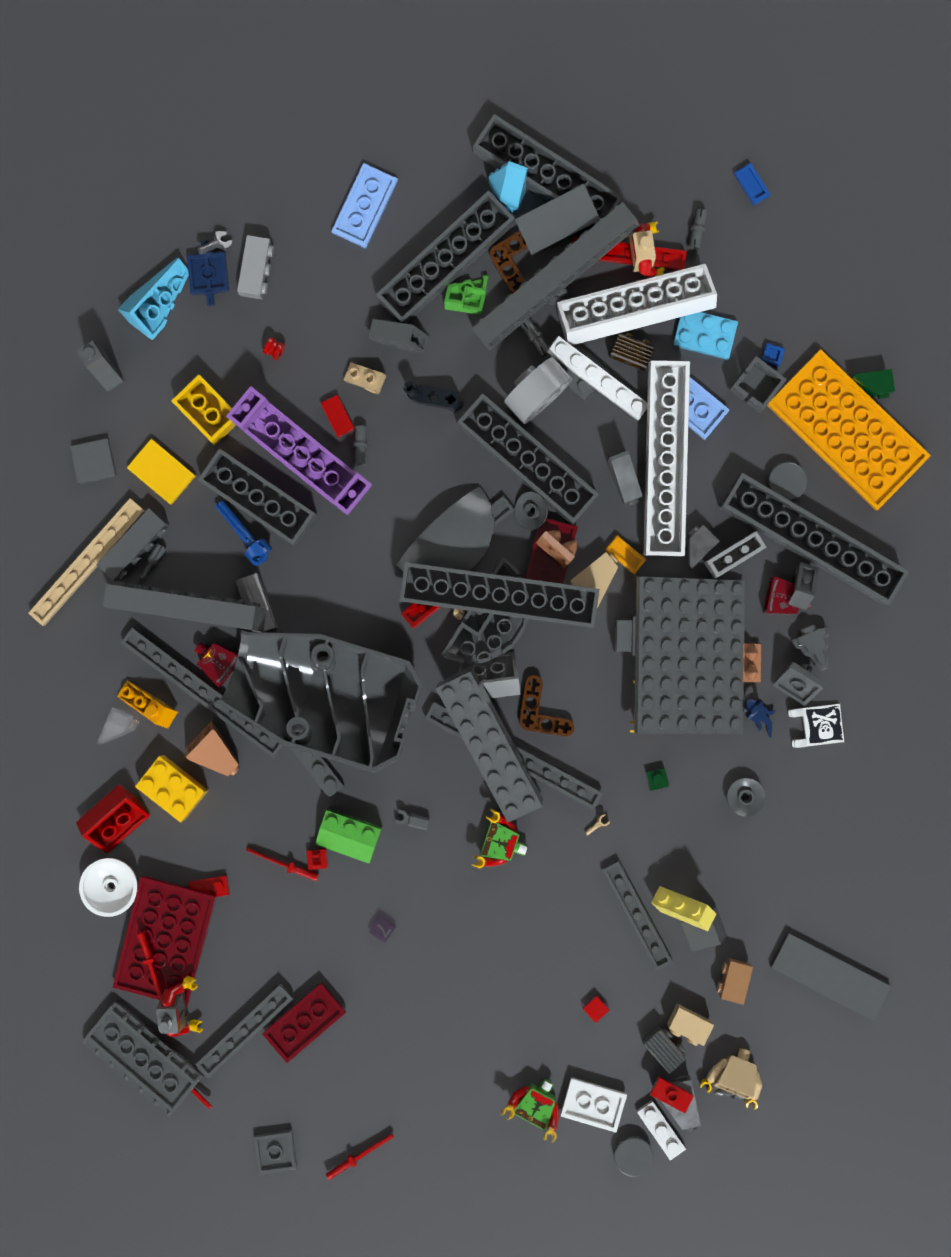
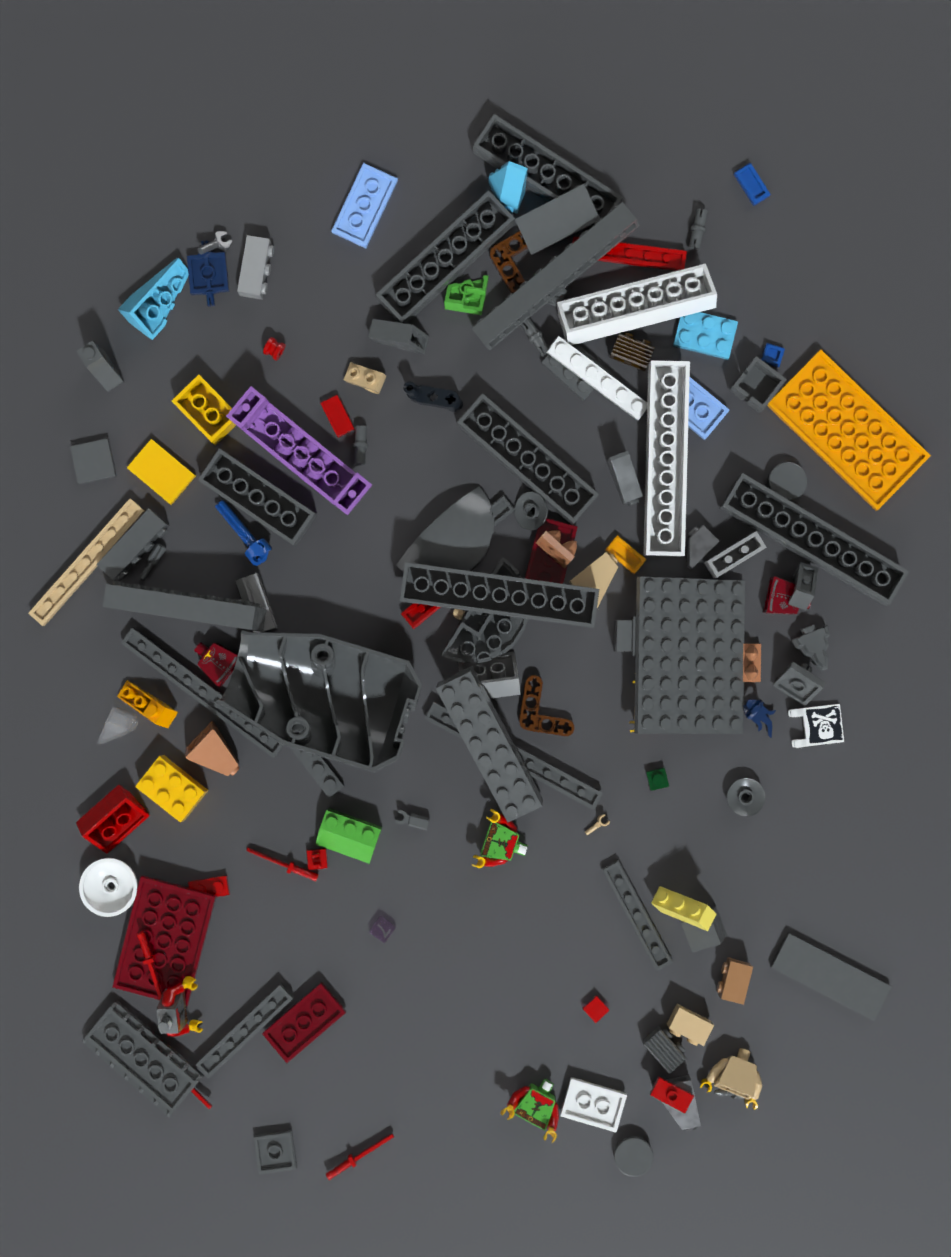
light grey piece [504,357,573,424] -> none
torso [628,221,665,277] -> none
white plate [636,1100,686,1160] -> none
dark green slope [850,369,895,400] -> none

